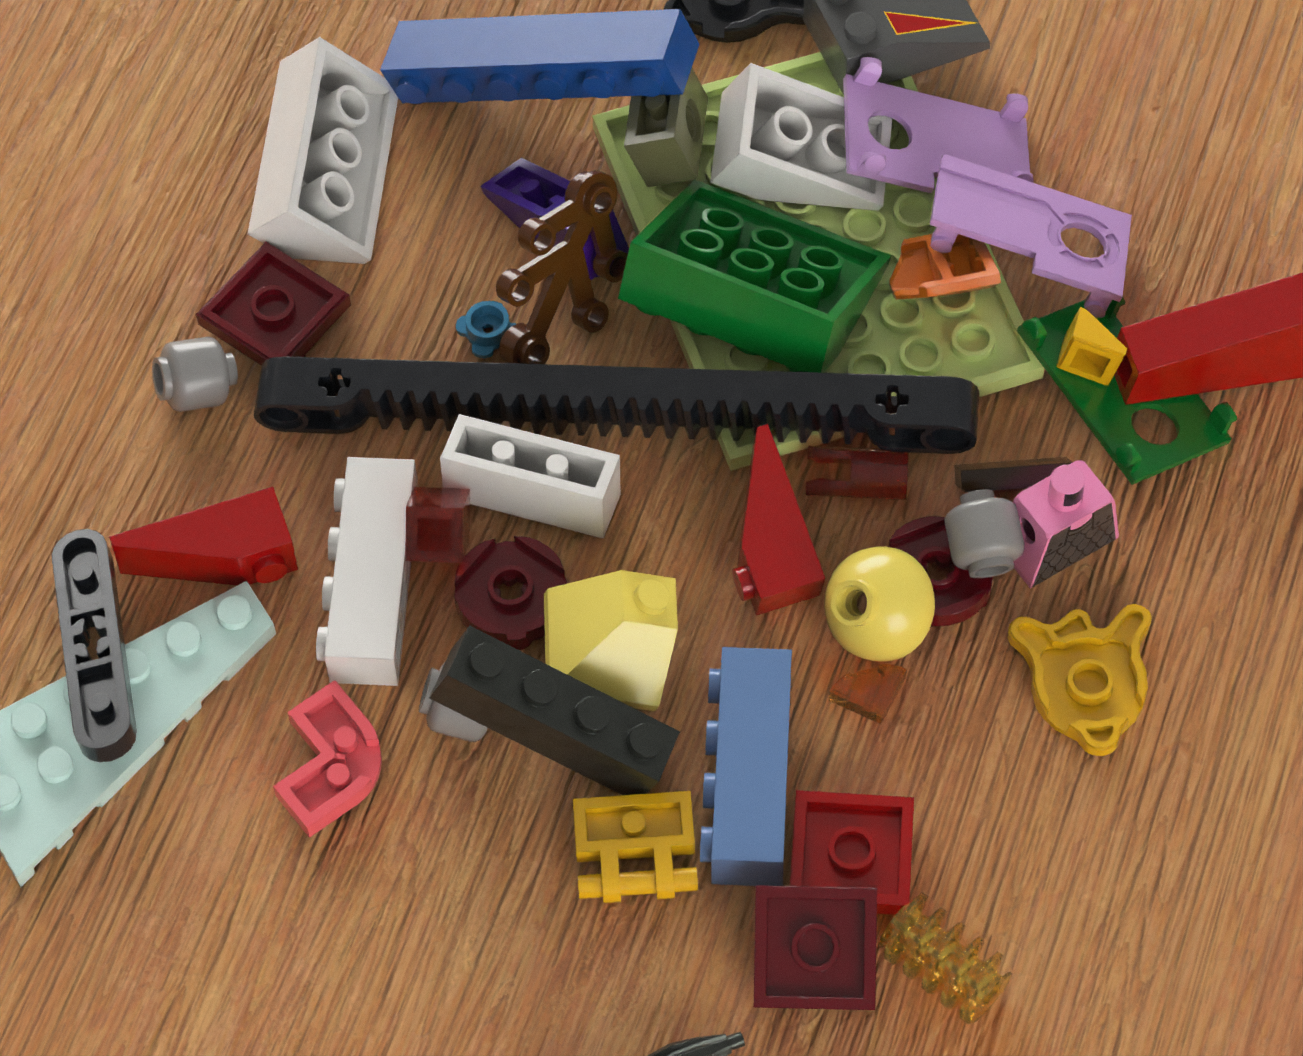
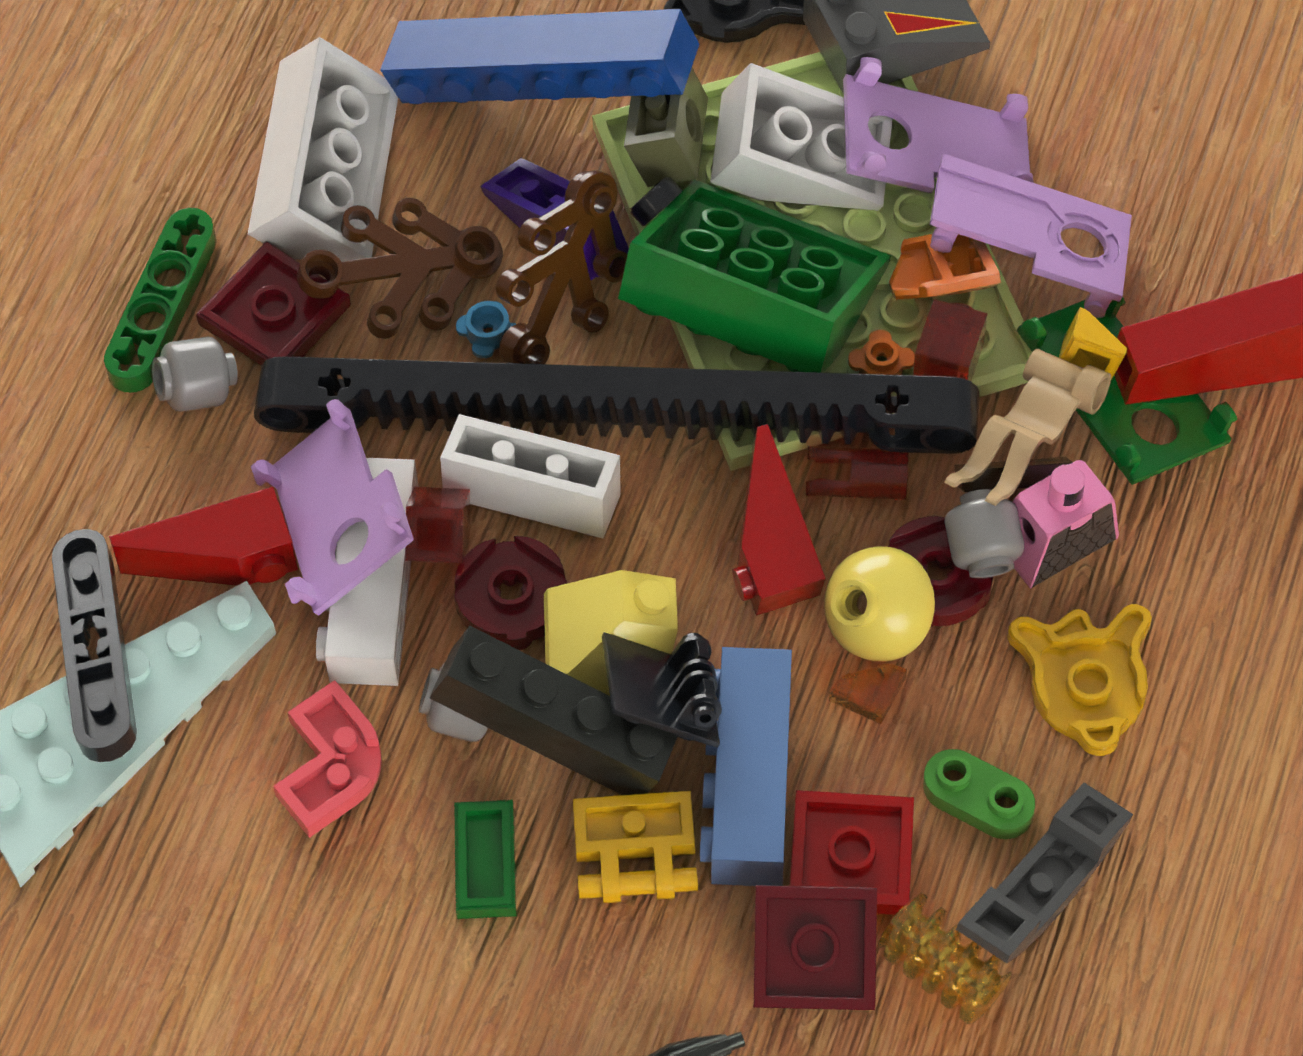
none -> green beam [104,208,217,393]
none -> lavender piece [251,399,414,616]
none -> reddish brown plant [297,198,503,339]
none -> green tile [454,800,517,919]
none -> black hinge [602,632,722,748]
none -> black tile [630,176,683,227]
none -> orange plate [848,330,915,375]
none -> clear red brick [913,299,987,381]
none -> bright green plate [923,749,1035,839]
none -> tan flag [945,349,1111,506]
none -> dark grey slope [956,783,1133,963]

